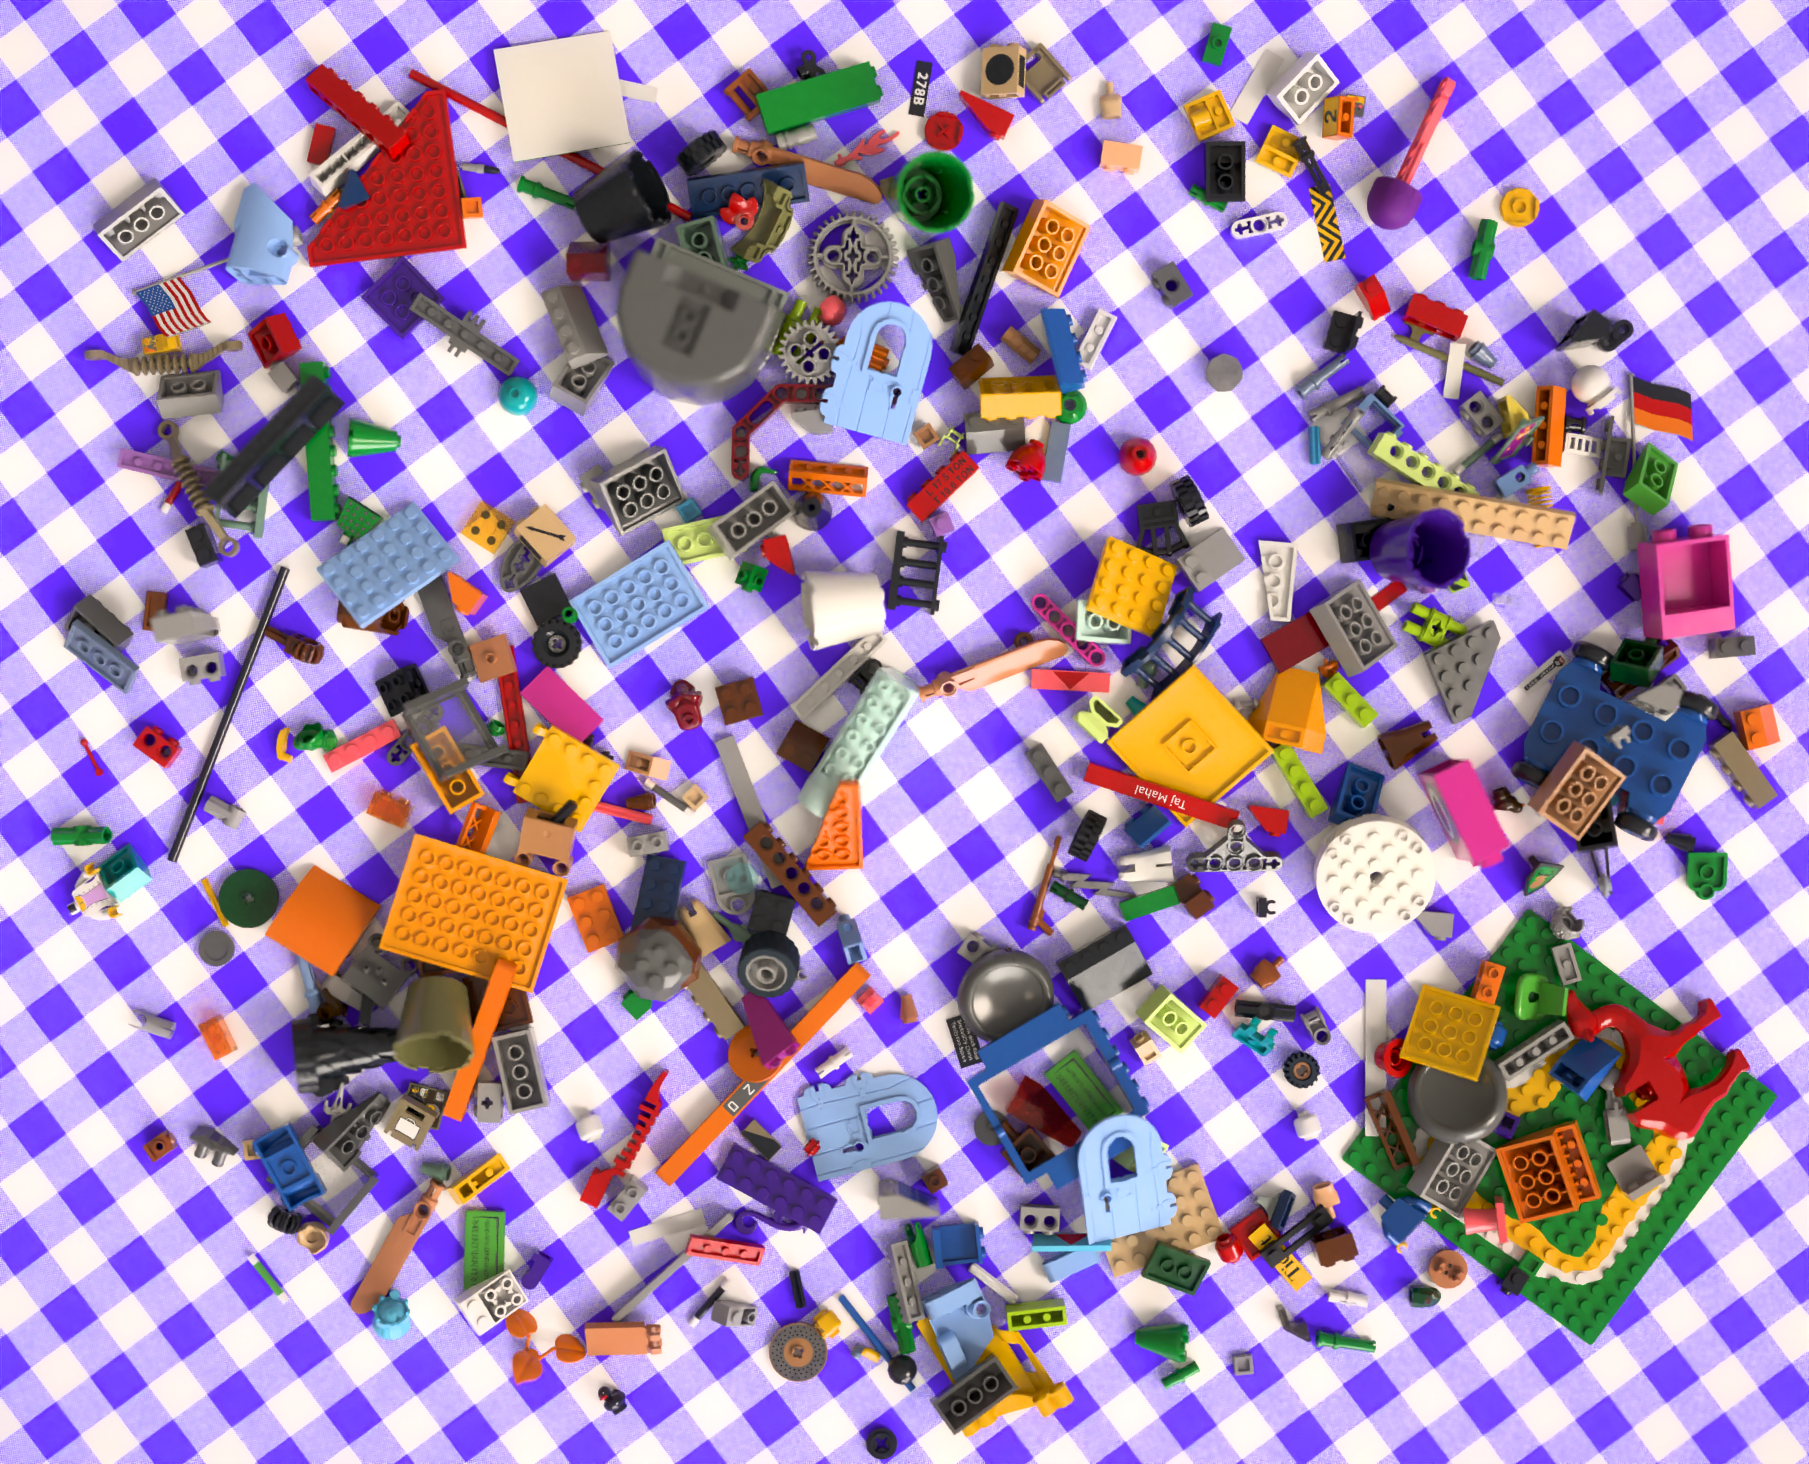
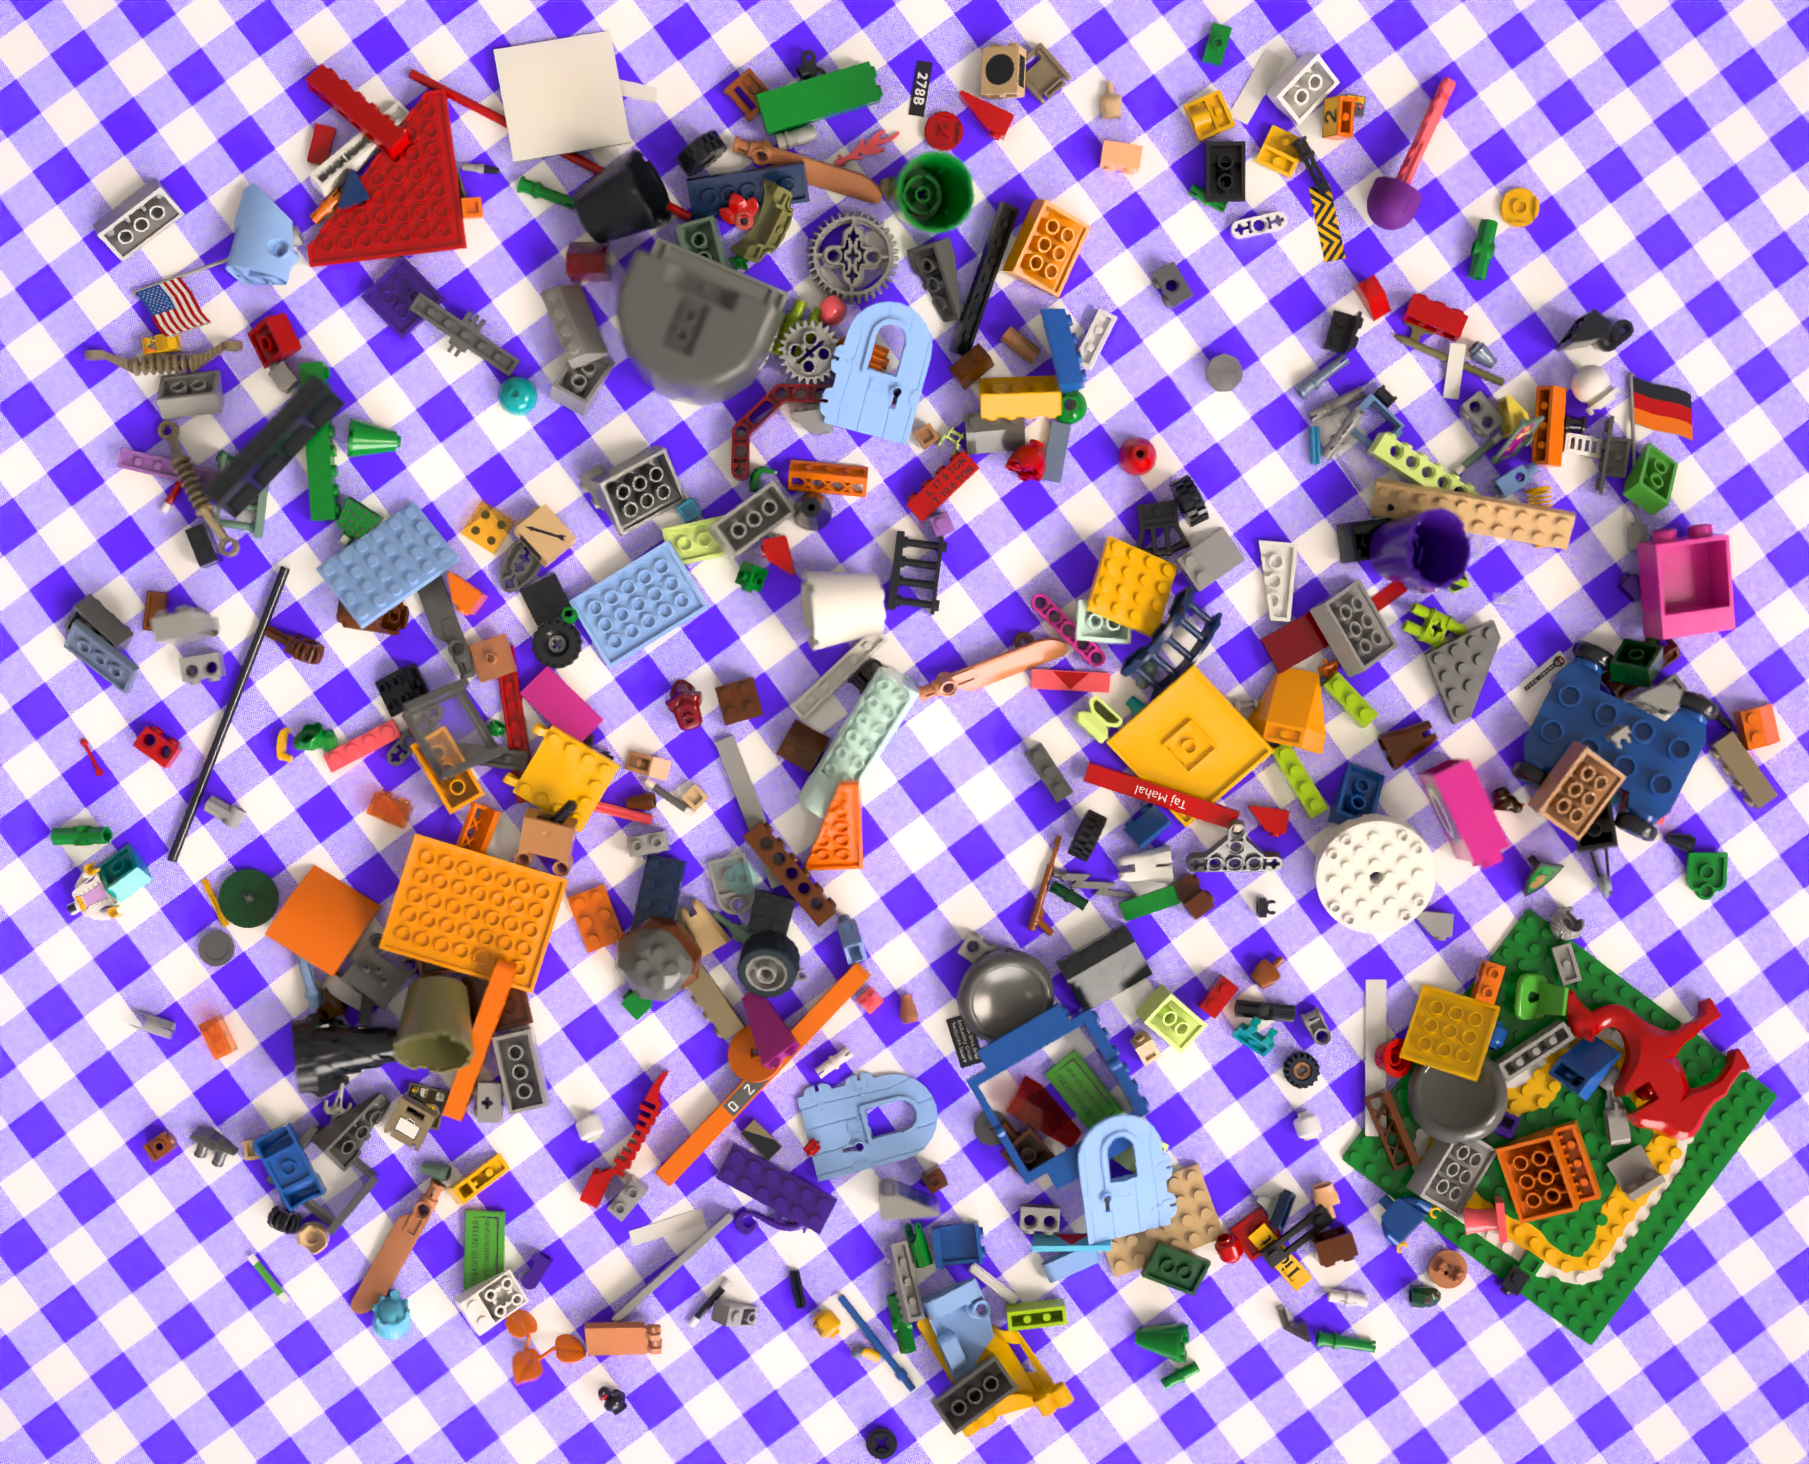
plate [685,1234,765,1266] -> none
flat silver piece [769,1322,828,1382] -> none
black hair [887,1354,917,1385] -> none
light grey tile [1232,1353,1254,1376] -> none
dark grey brick [1708,635,1756,659] -> none

